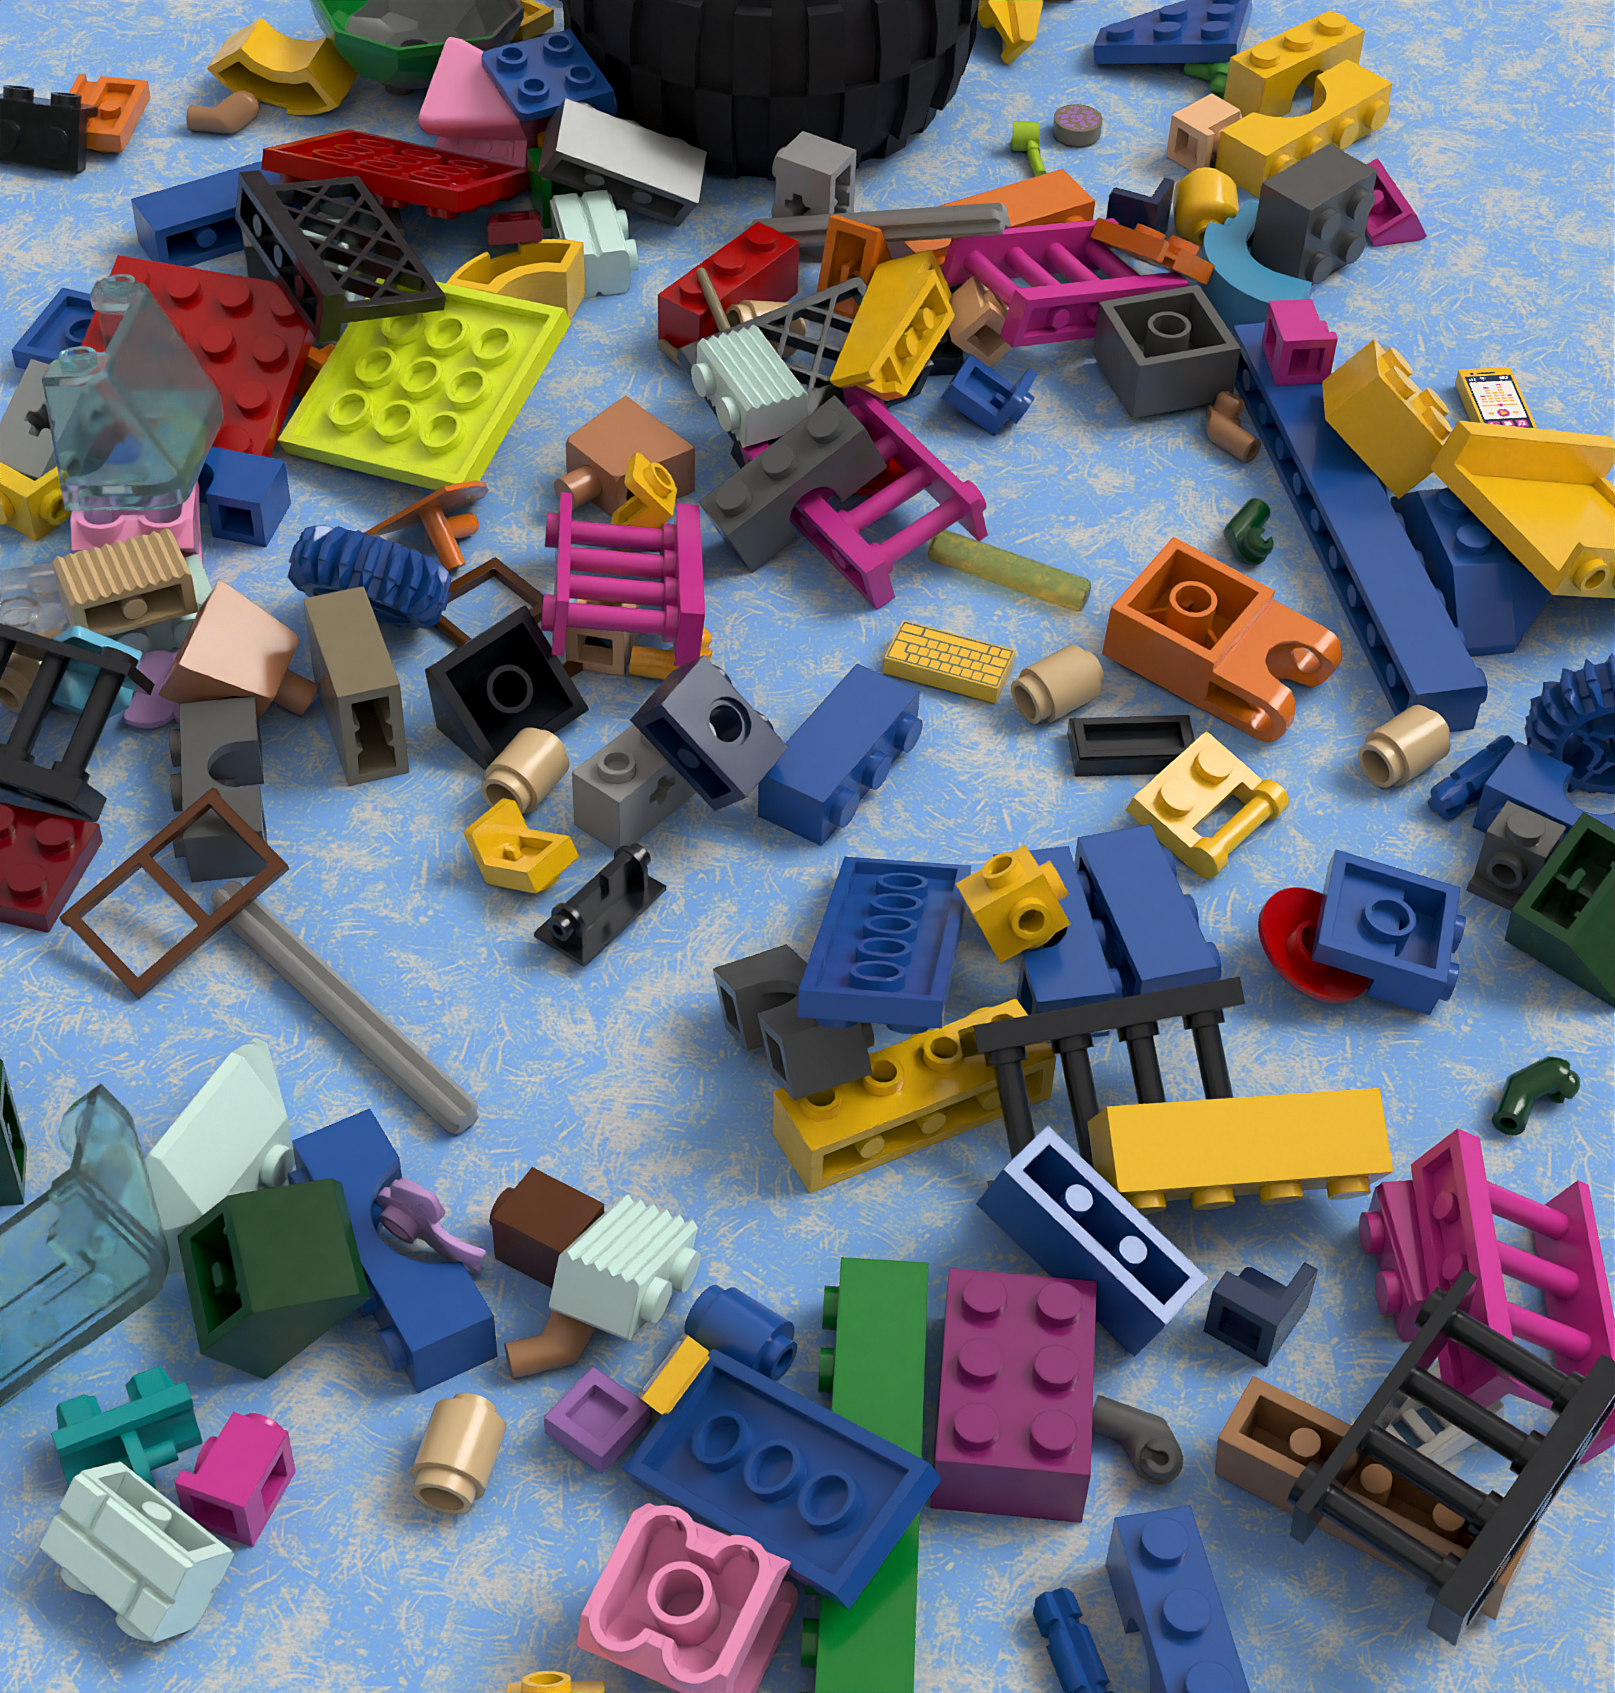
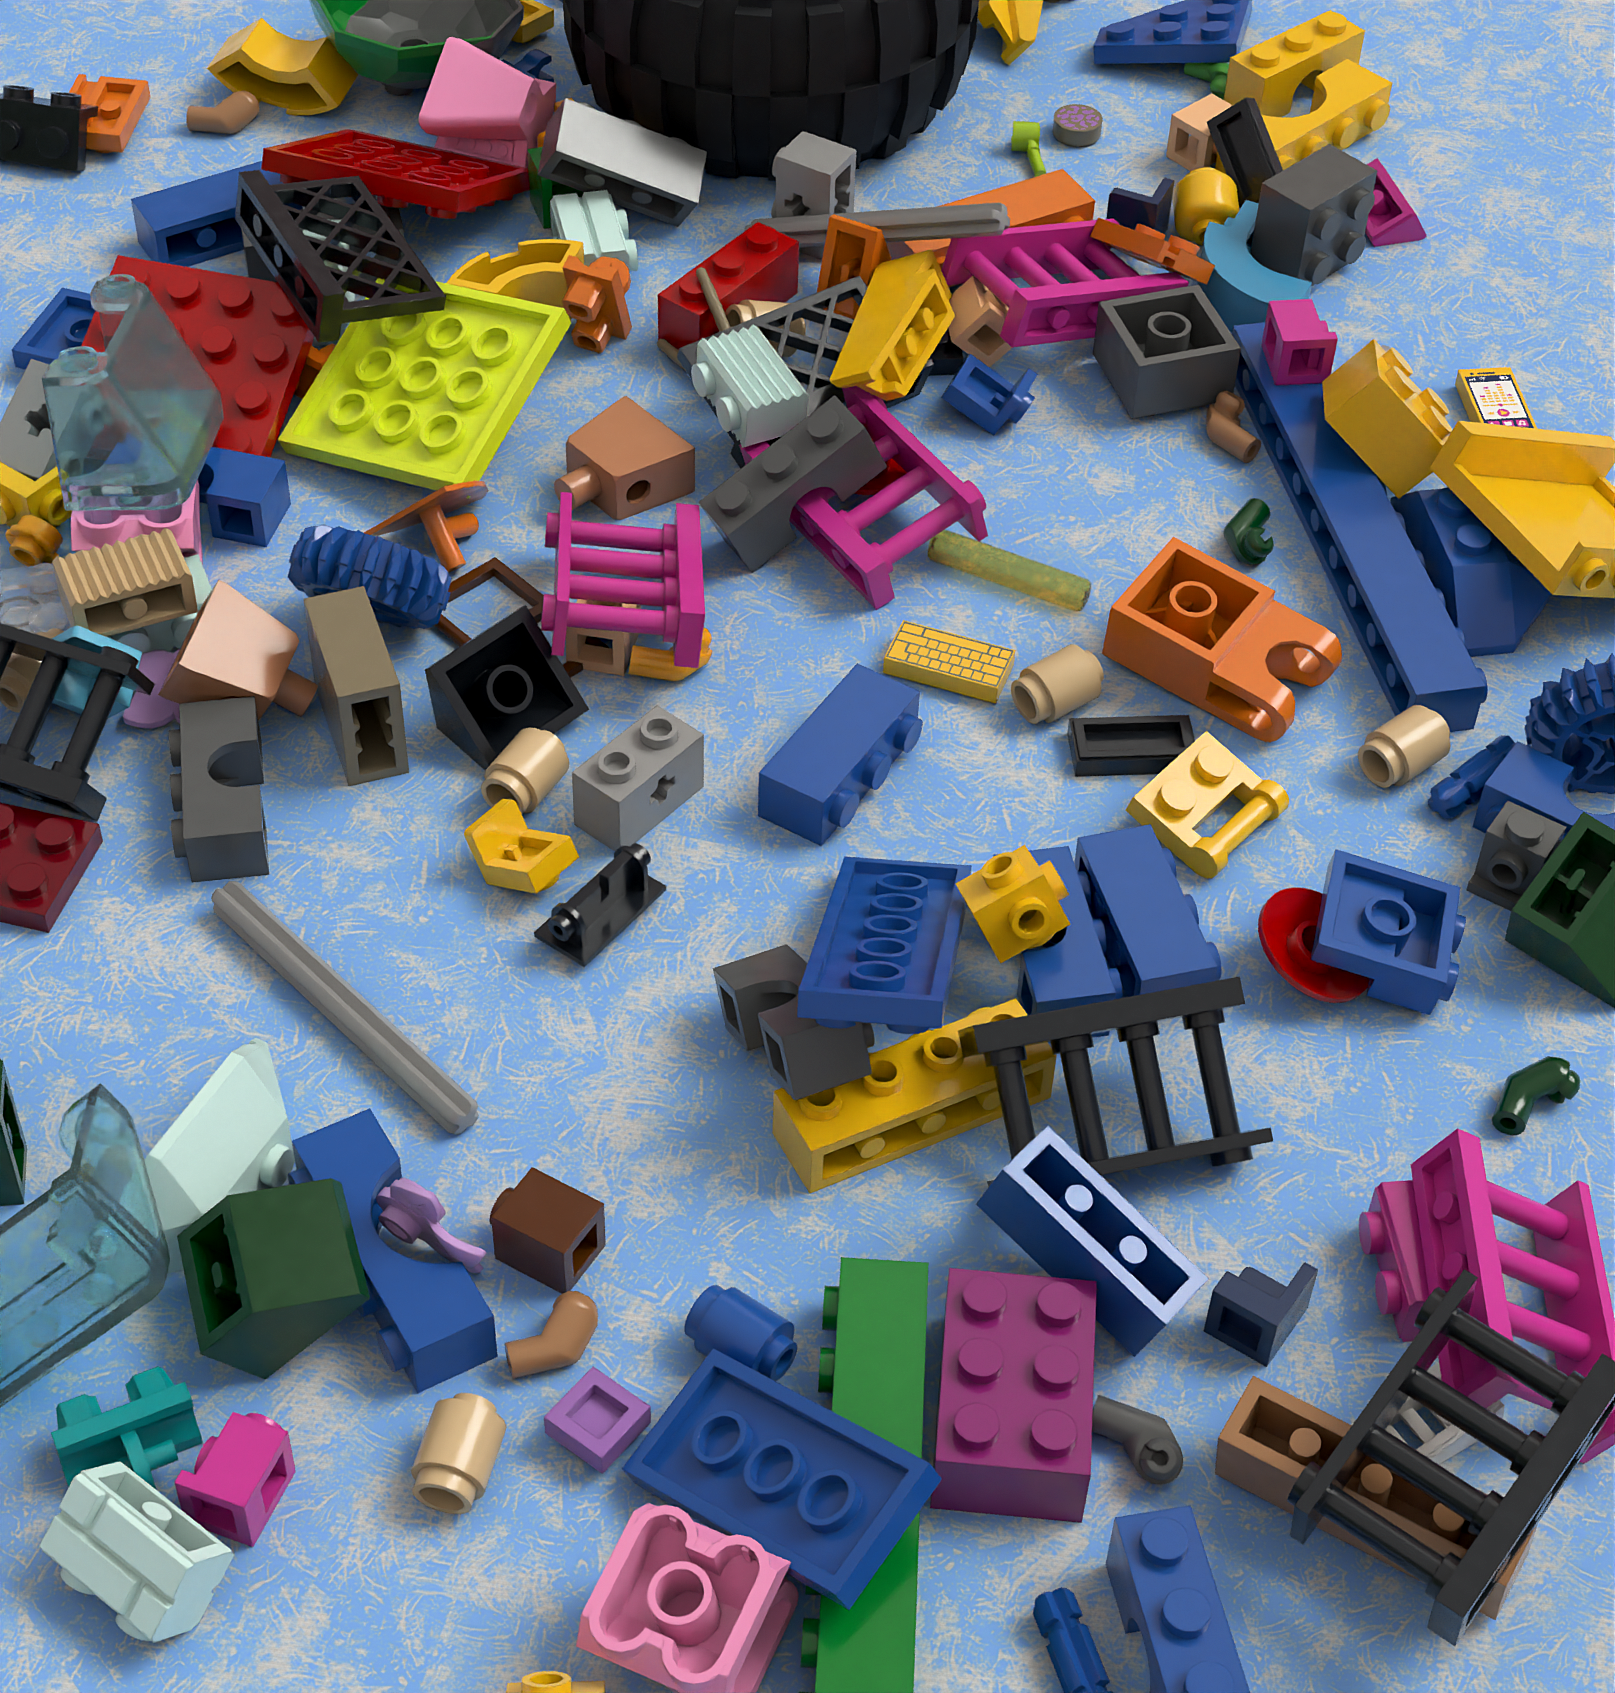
reddish brown window [60,788,289,999] -> none
blue bracket [481,29,617,122] -> none
dark red tile [487,209,542,246] -> none
light aqua brick [549,1194,701,1341] -> none
yellow bracket [611,452,677,552] -> none
dark blue brick [630,655,788,811] -> none
yellow tile [637,1335,710,1415] -> none
yellow brick [1087,1088,1394,1215] -> none
none -> light orange plate [5,515,63,568]
none -> orange hips [562,255,632,353]
none -> black tile [1206,97,1283,208]

